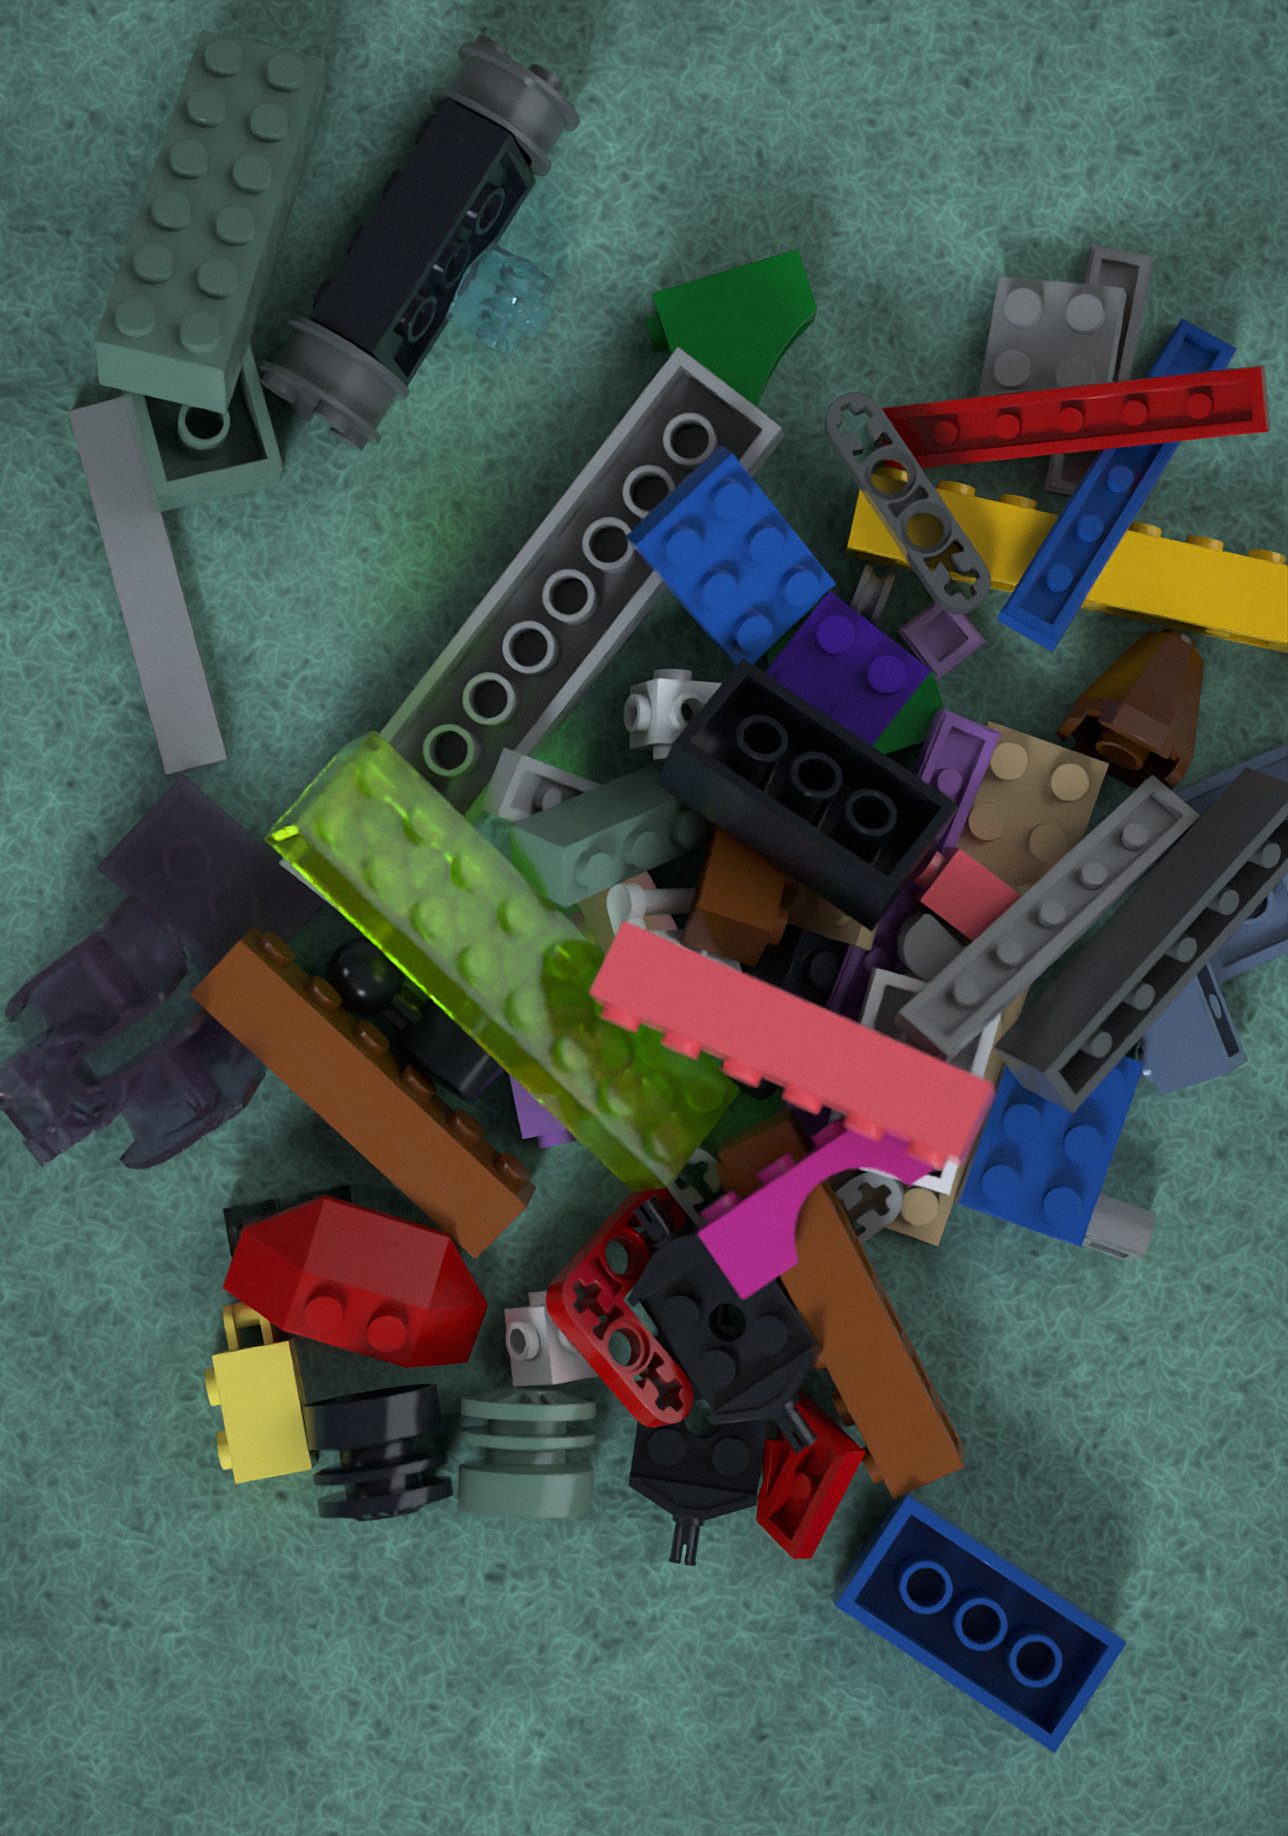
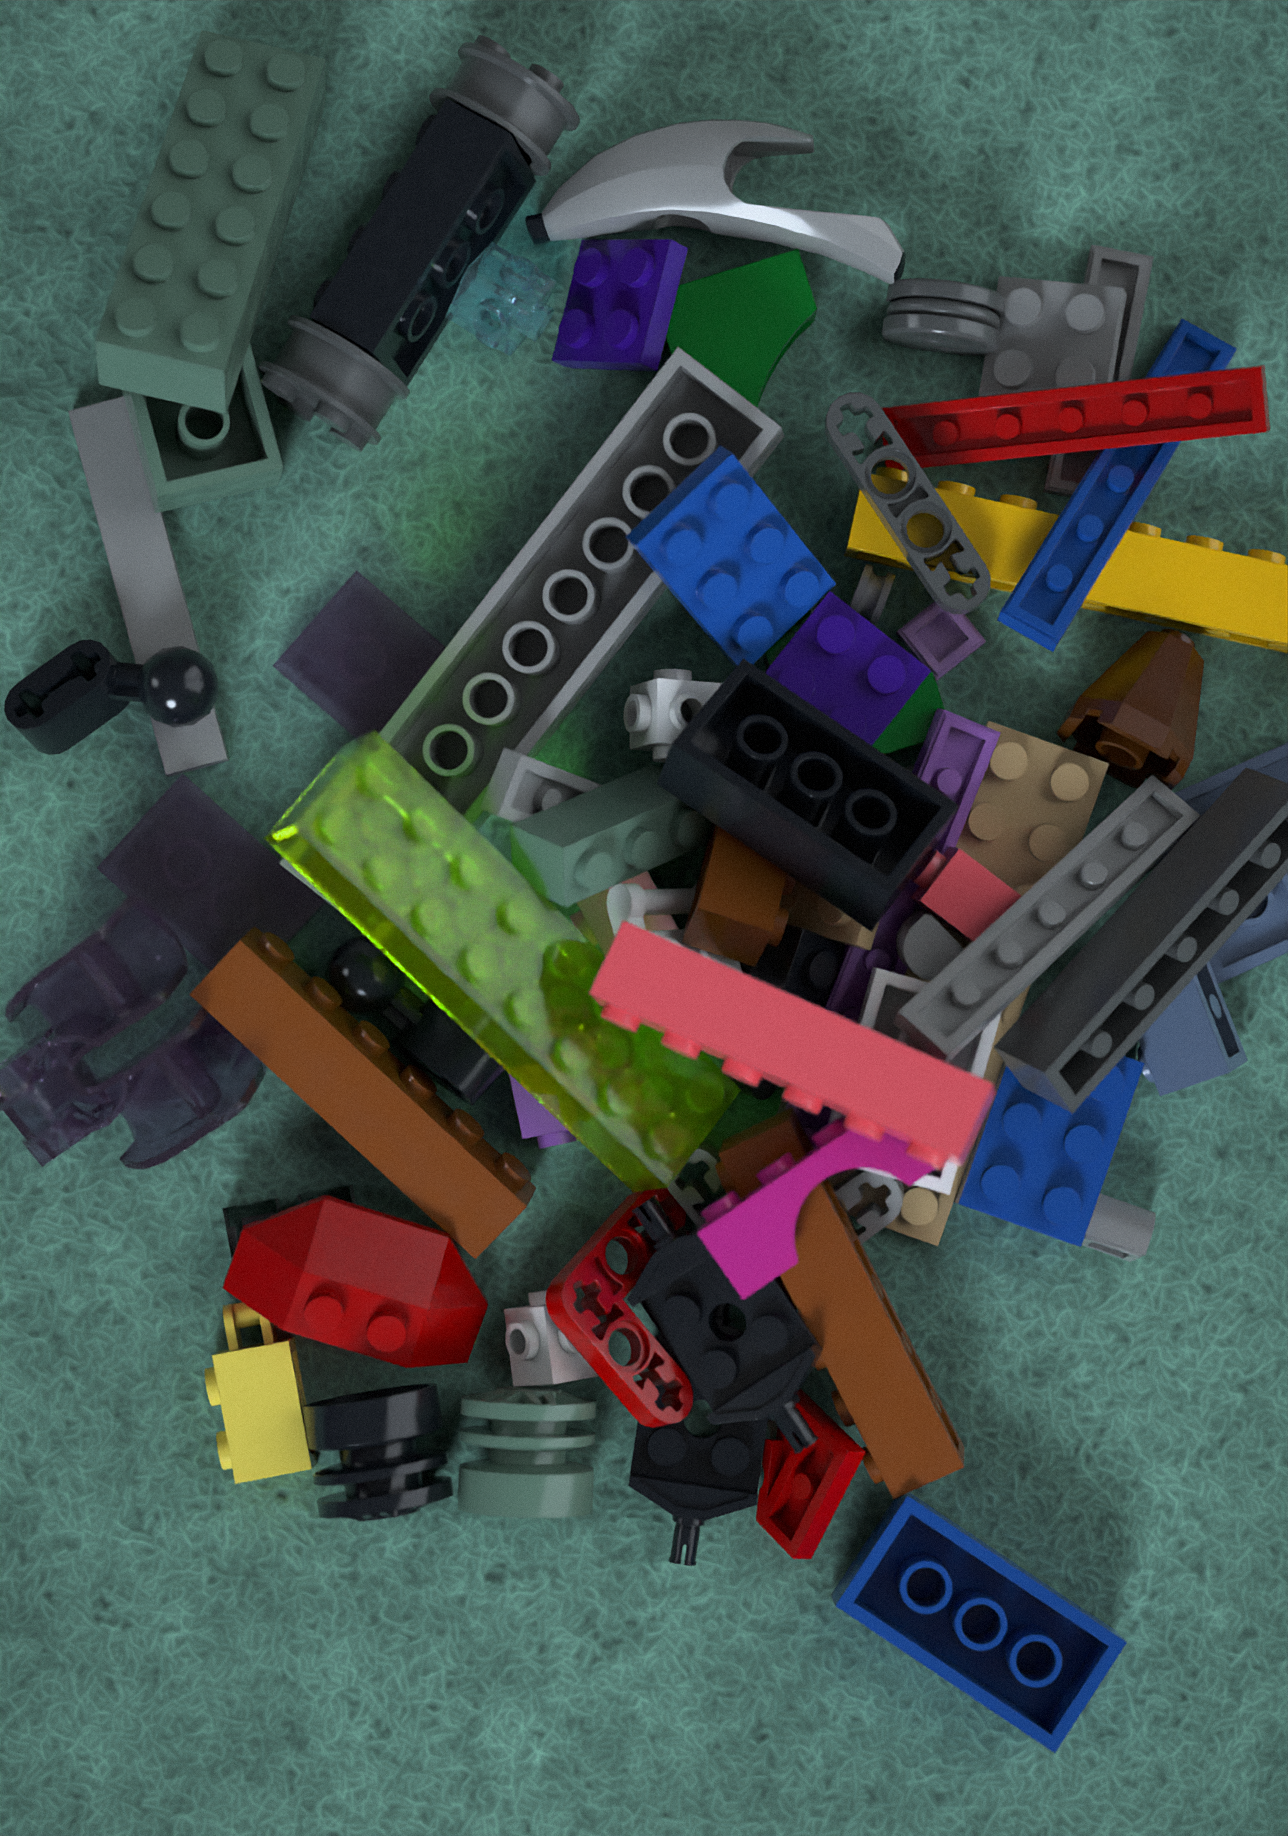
none -> black beam [4,639,218,755]
none -> clear purple plate [273,570,446,749]
none -> light grey piece [525,119,906,285]
none -> dark purple plate [552,239,688,371]
none -> dark grey head [882,278,1005,356]

